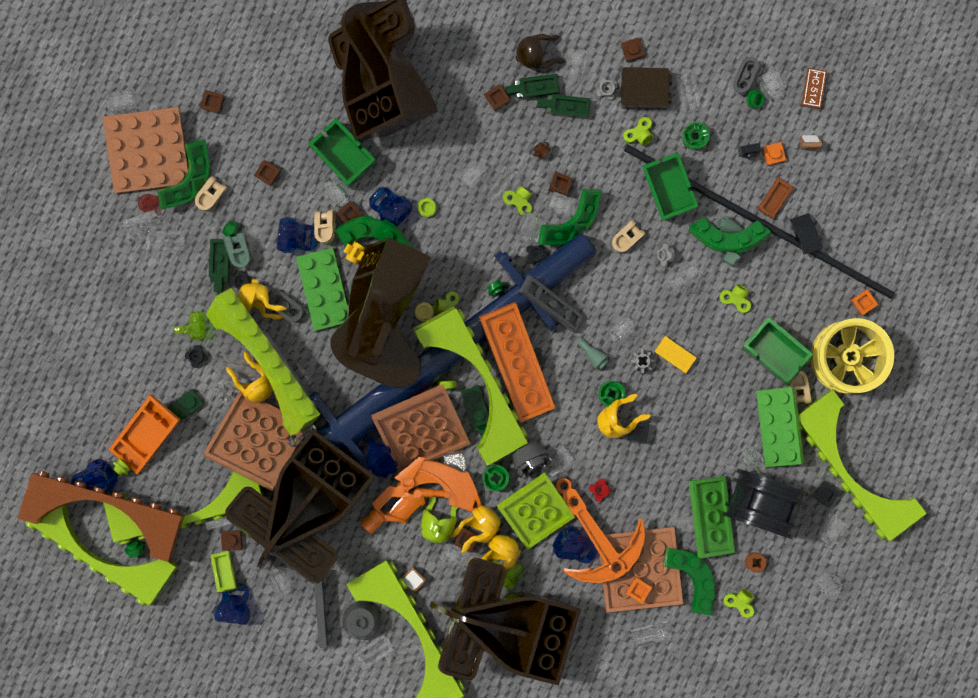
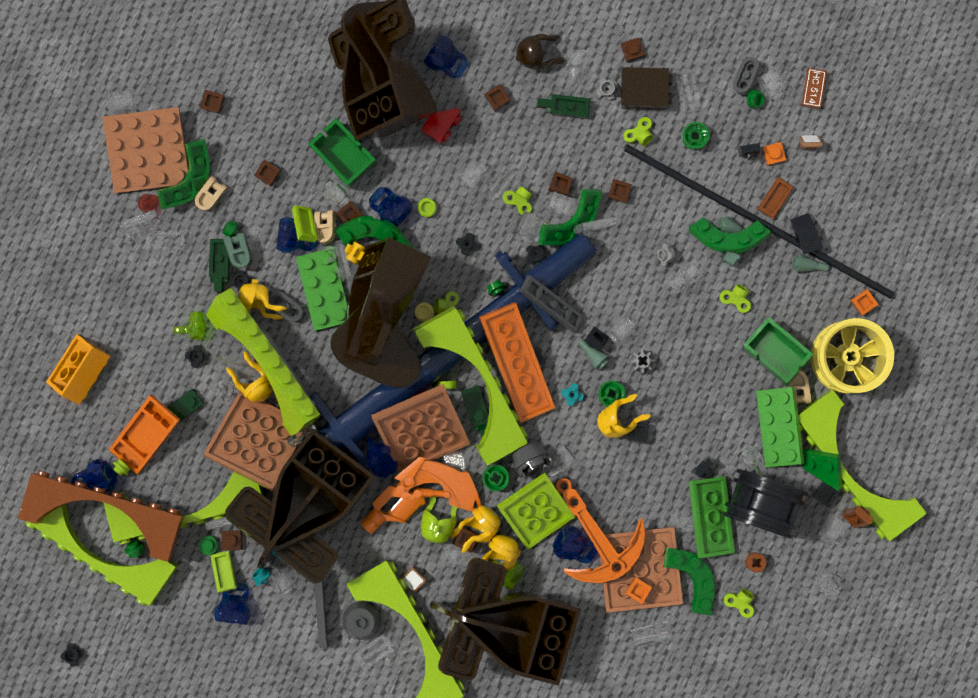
dark green hinge [505,74,560,99] -> none
reddish brown plate [532,142,551,159] -> none
red plate [589,478,612,501] -> none
tan plate [612,219,646,253] -> none
green piece [642,152,699,220] -> none
yellow tile [654,336,696,374] -> none
none -> light orange slope [46,334,110,405]
none -> black plate [61,643,84,667]
none -> green plate [198,536,218,555]
none -> teal plate [252,568,270,586]
none -> lime tile [292,205,318,243]
none -> clear plate [325,240,351,282]
none -> red slope [421,108,462,145]
none -> clear blue piece [424,35,469,78]
none -> black plate [456,233,478,255]
none -> teal plate [561,383,584,406]
none -> clear tile [574,217,617,234]
none -> black plate [584,327,610,351]
none -> reddish brown plate [608,179,632,204]
none -> black plate [692,458,713,477]
none -> sand green cone [792,253,828,272]
none -> green wing [802,449,843,491]
none -> dark orange plate [841,506,873,528]

